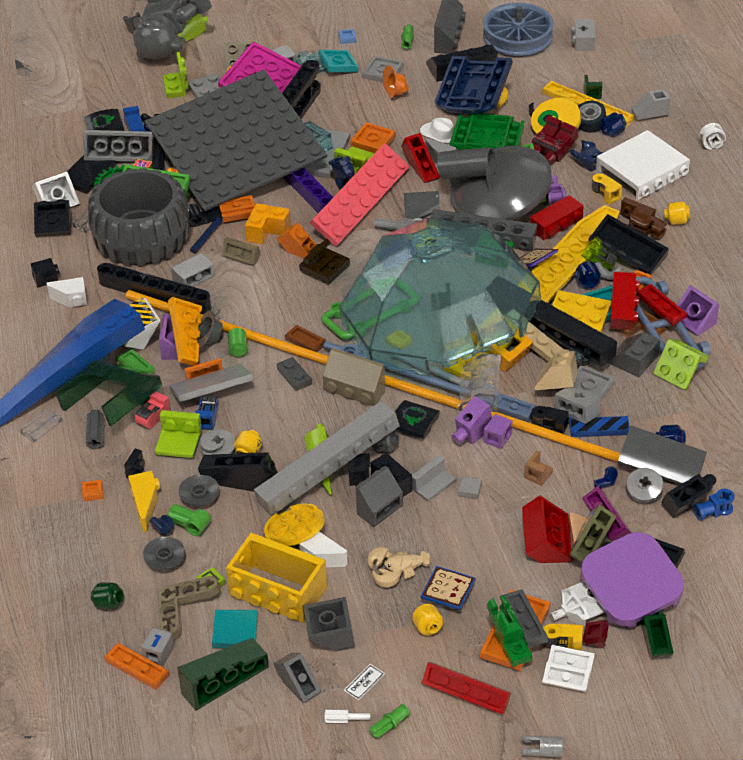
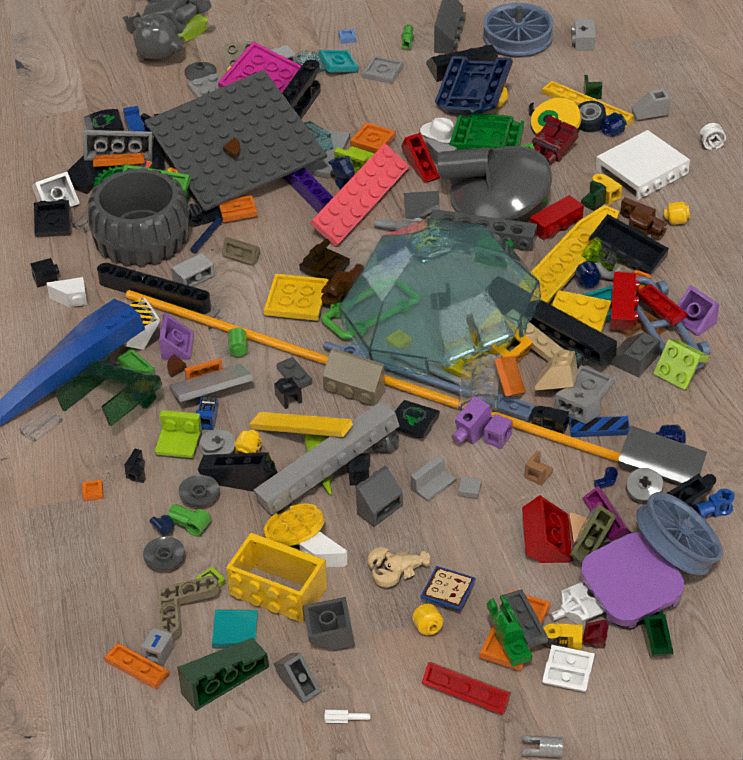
dark grey axle [86,410,104,450] -> none
dark green head [90,582,124,610] -> none
yellow slope [128,470,160,533] -> none
coral leg [135,391,170,429] -> none
lime bracket [163,52,188,99] -> none
light orange wing [168,297,202,366] -> none
dark grey piece [198,310,223,349] -> none
light orange brick [245,203,291,244] -> none
orange slope [277,223,316,258] -> none
dark orange tile [285,325,326,352] -> none
white sticker [344,664,385,700] -> none
bright green axle [369,704,410,738] -> none
black brick [371,453,412,497] -> none
orange piece [383,65,409,99] -> none
piece [509,248,558,269] -> none
medium lavender connector [546,174,566,205] -> none
dark blue animal [570,140,604,172] -> none
none -> orange tile [93,153,146,167]
none -> reddish brown tile [167,354,186,378]
none -> dark grey dish [185,62,217,81]
none -> reddish brown tile [223,137,240,159]
none -> yellow tile [249,412,353,437]
none -> yellow plate [264,274,329,321]
none -> black window [274,377,302,409]
none -> reddish brown plate [321,264,364,305]
none -> orange tile [494,355,526,397]
none -> dark green panel [581,180,606,211]
none -> sand blue wheel [636,492,723,575]

